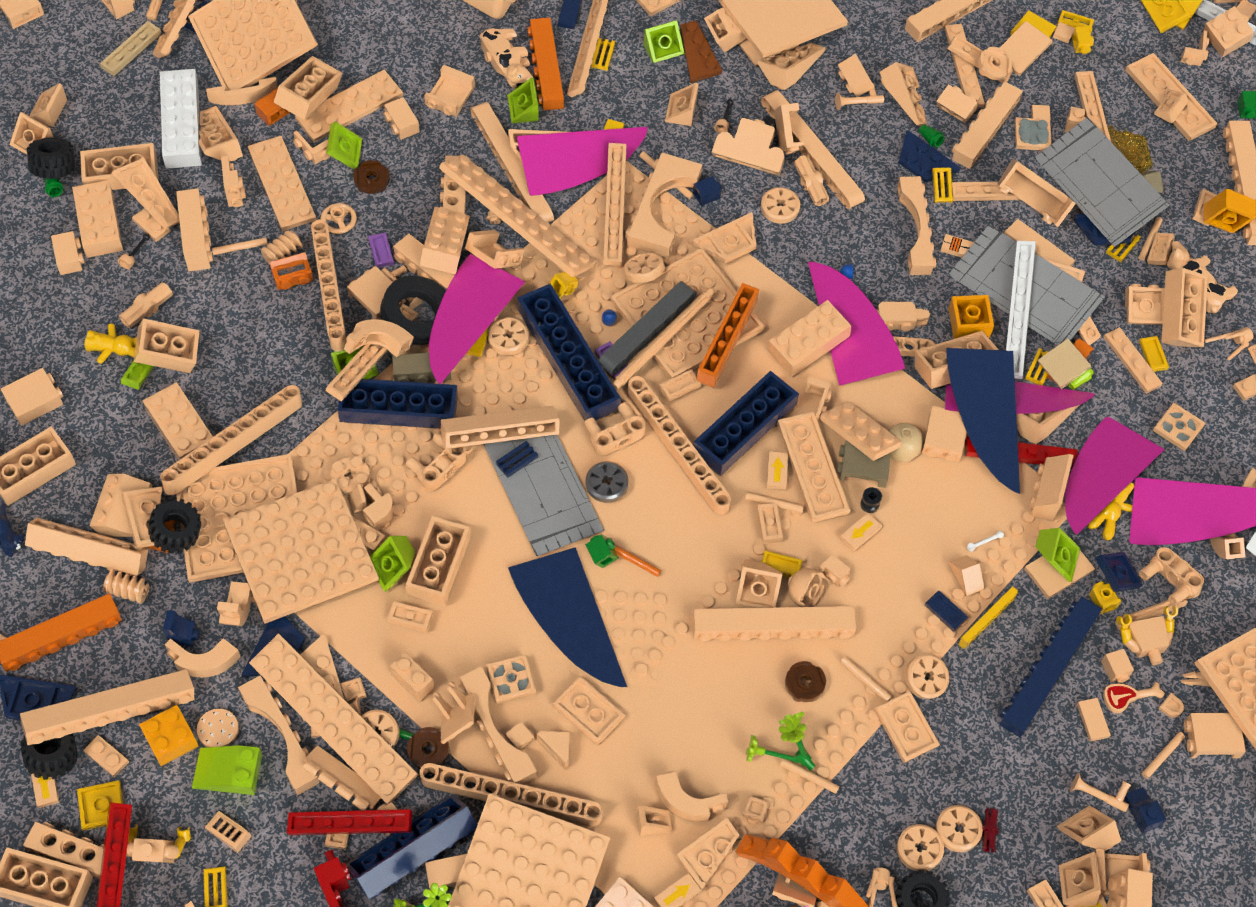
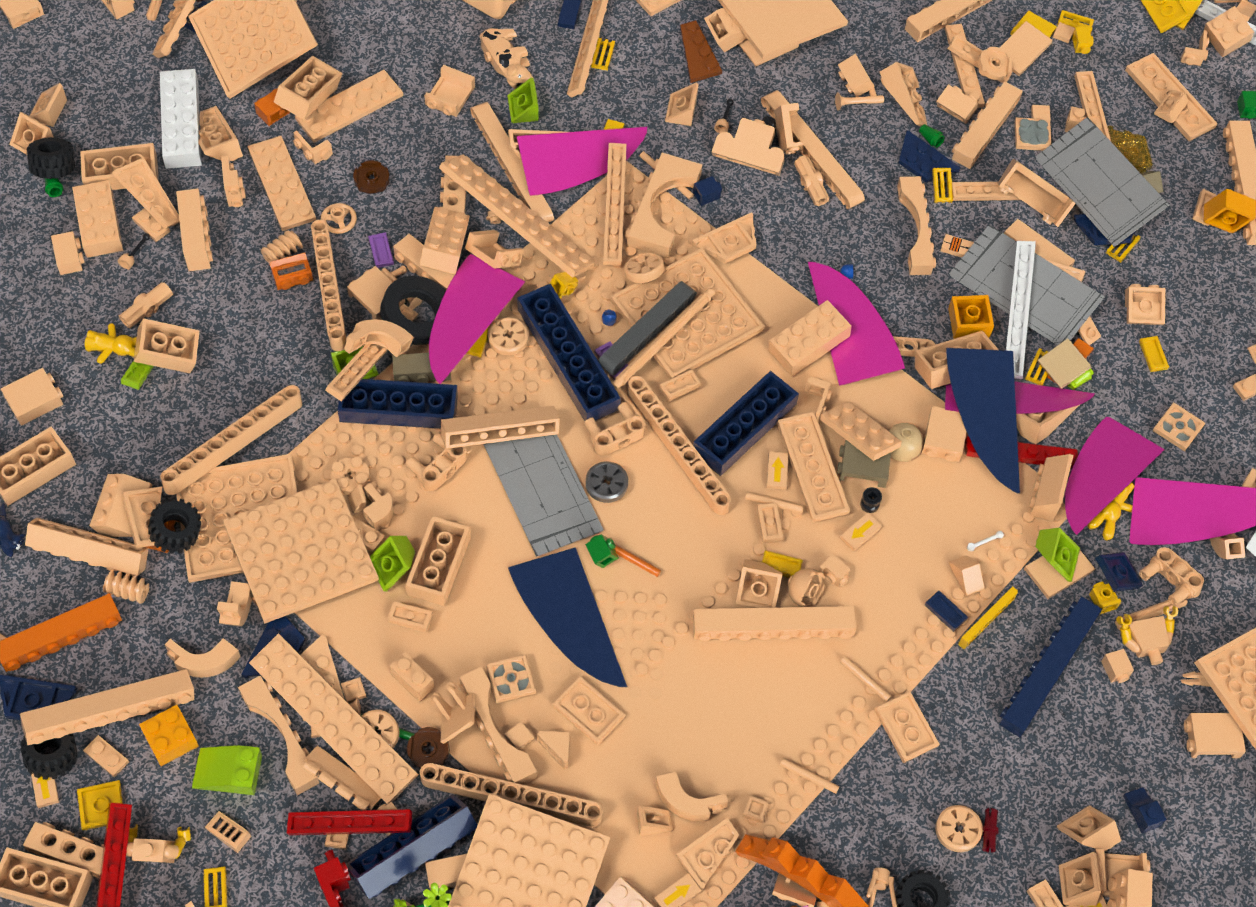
tan plate [100,21,162,76] -> none
light nougat brick [142,382,213,461] -> none
dark blue arch [163,610,200,647] -> none
light nougat tile [197,709,239,747] -> none
light nougat slope [206,77,278,105] -> none
light nougat bar [212,238,268,255] -> none
lime plate [326,121,362,169] -> none
light nougat brick [383,97,420,140] -> none
dark blue tile [496,441,538,478] -> none
orange brick [527,17,564,111] -> none
lime slope [643,20,685,63] -> none
orange brick [697,283,759,388] -> none
lime plant [746,711,815,770] -> none
light nougat wedge [758,43,825,90] -> none
light nougat wheel [761,187,800,224] -> none
reddish brown plate [785,661,826,702] -> none
light nougat hinge [876,302,930,331] -> none
light nougat wheel [897,824,944,872] -> none
light nougat wheel [905,654,949,699] -> none
light nougat piece [1070,773,1131,812] -> none
light nougat tile [1077,698,1111,741] -> none
light nougat plate [1103,327,1163,394] -> none
light nougat piece [1103,682,1165,713] -> none
light nougat bar [1138,217,1163,261] -> none
light nougat bar [1141,732,1185,779] -> none
light nougat plate [1147,233,1175,265] -> none
light nougat tile [1158,693,1184,718] -> none
light nougat slope [1162,268,1208,347] -> none
light nougat animal [1166,241,1238,313] -> none
light nougat plant [1204,327,1253,360] -> none

